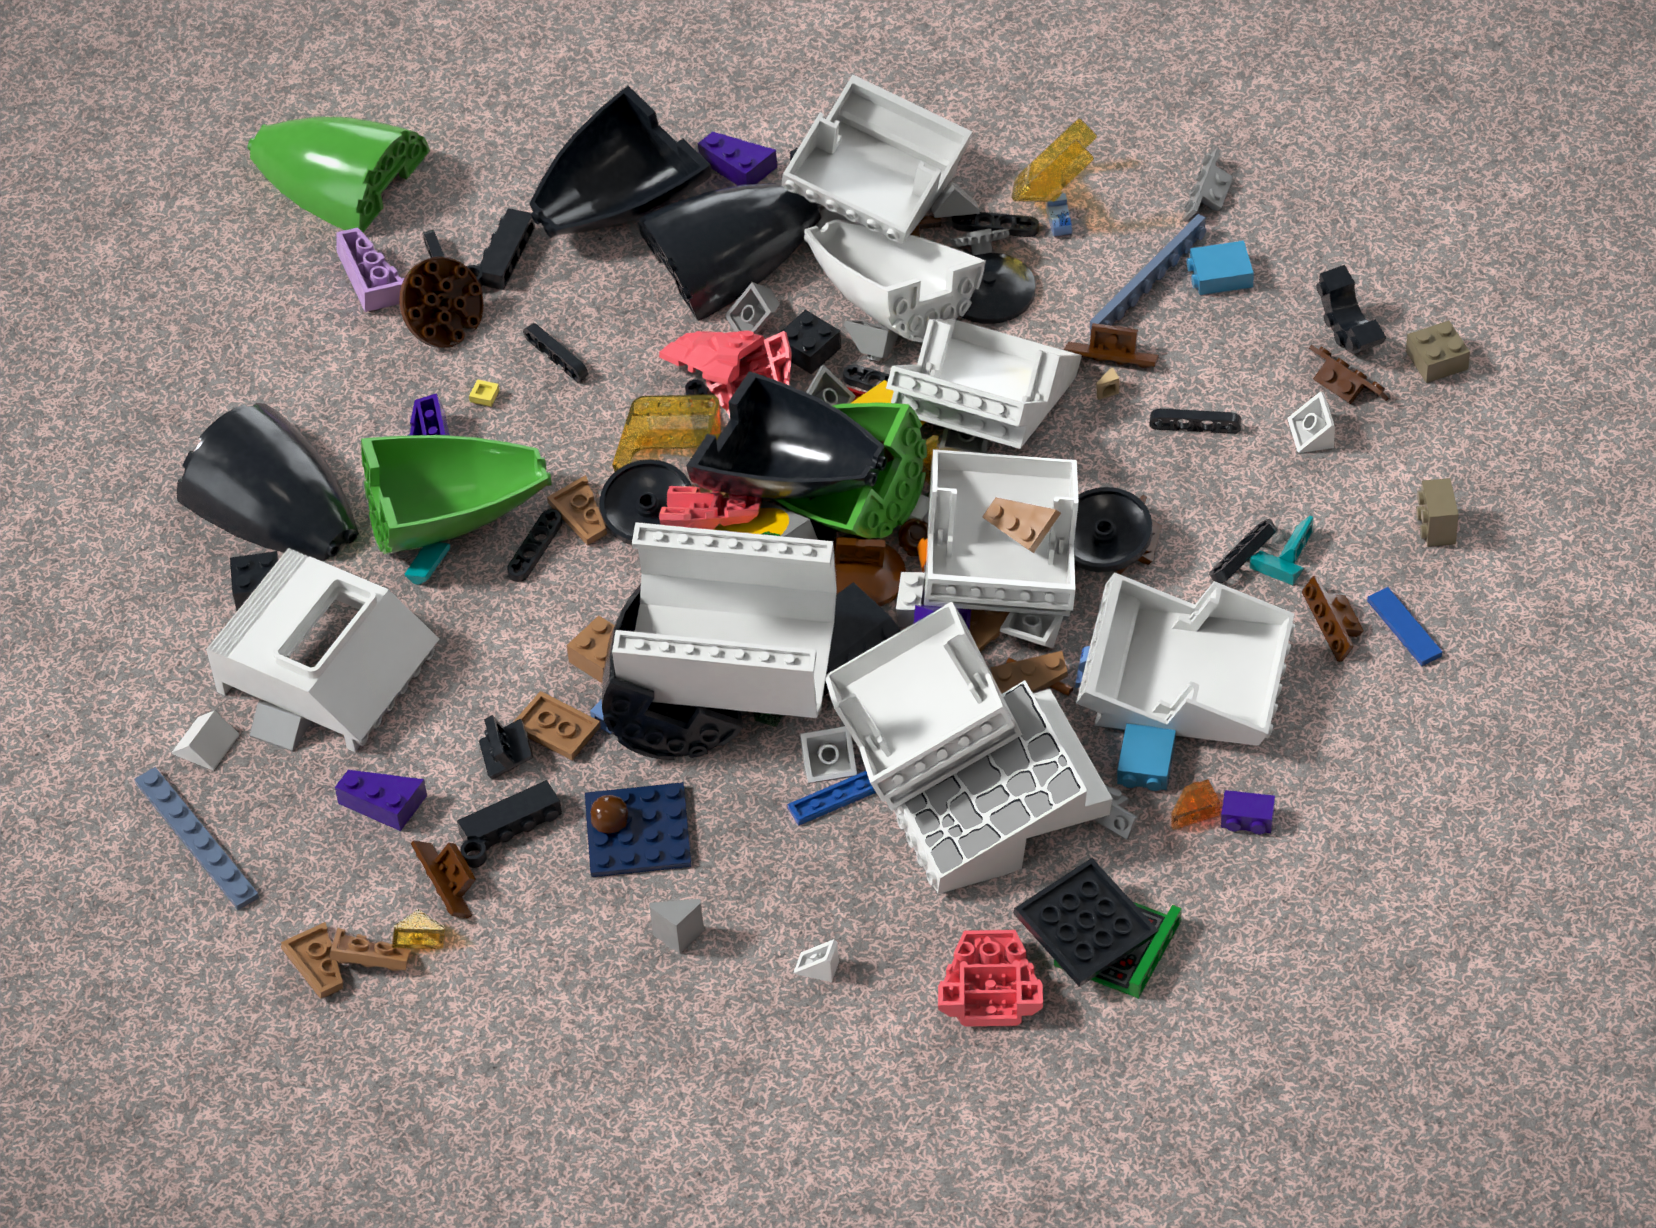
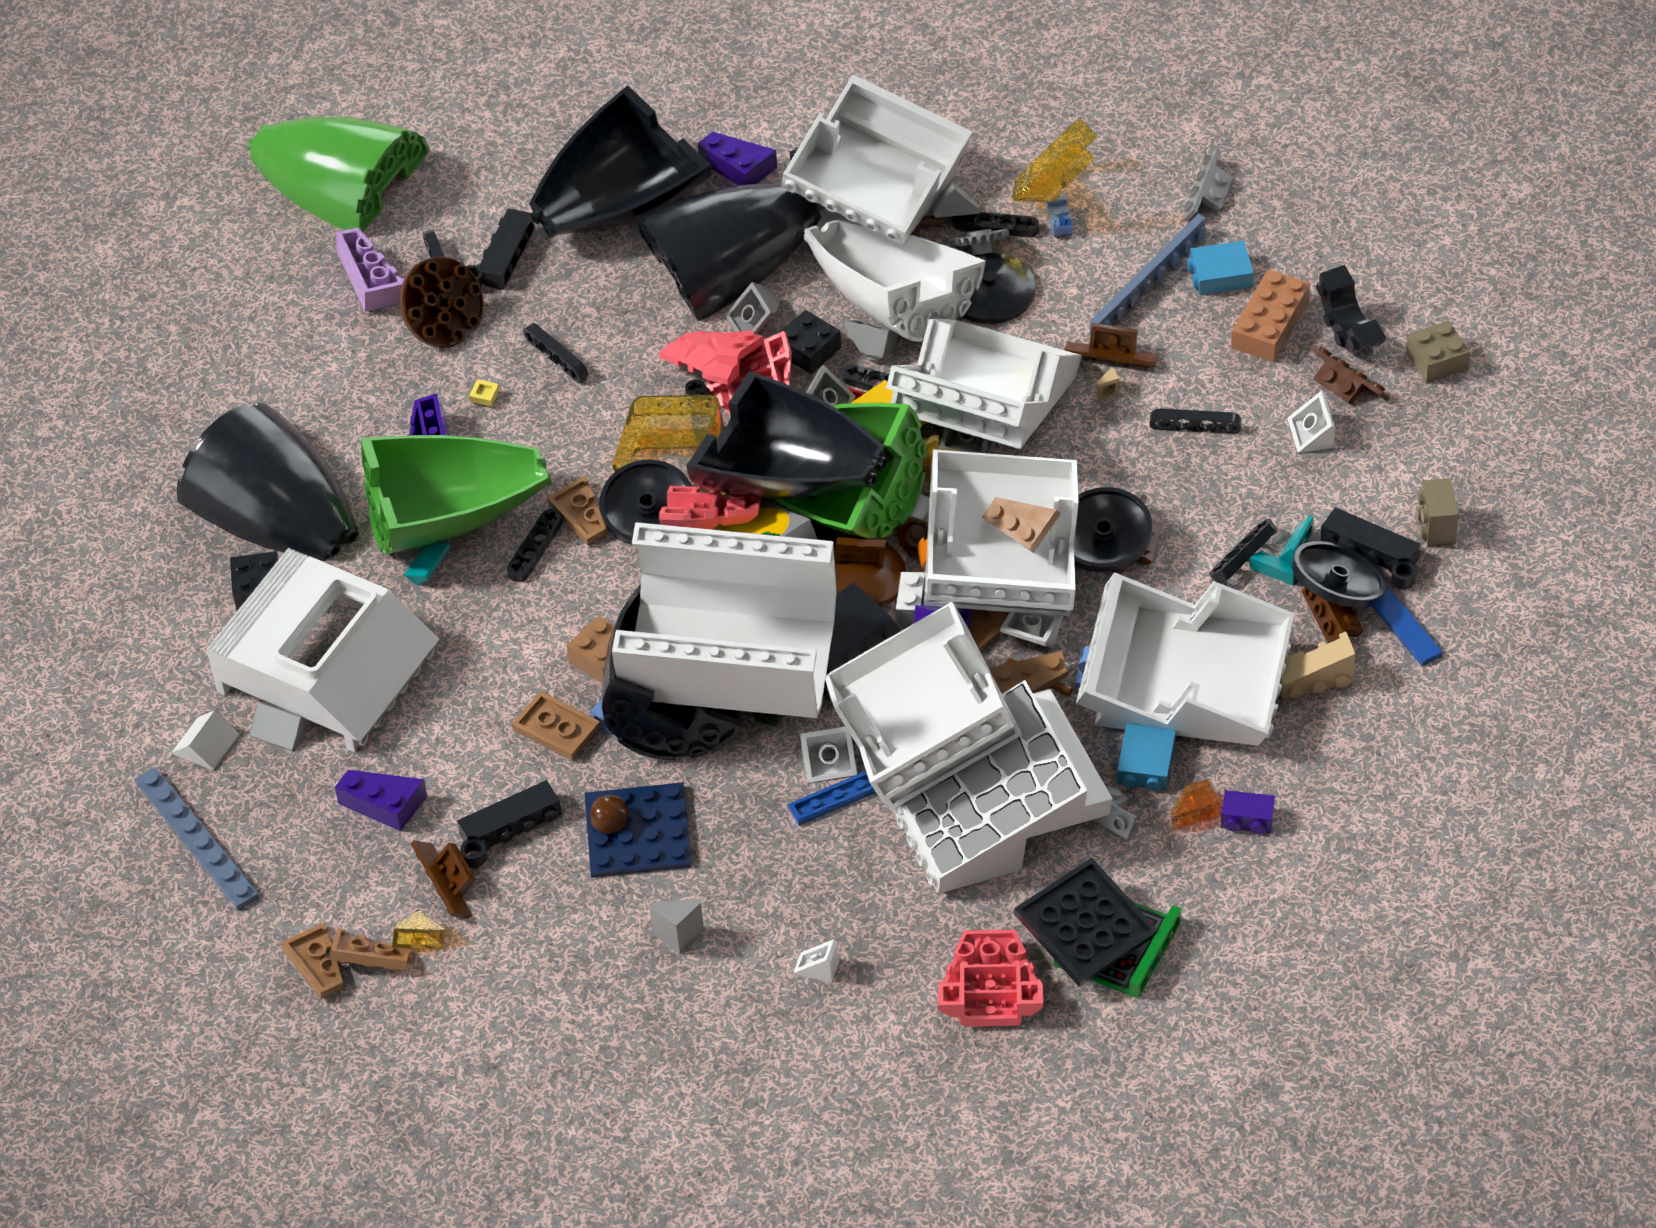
black bracket [479,715,533,779] -> none
none -> nougat brick [1231,269,1310,362]
none -> tan wedge [1280,632,1355,699]
none -> black dish [1291,541,1386,608]
none -> black hinge [1320,507,1421,589]

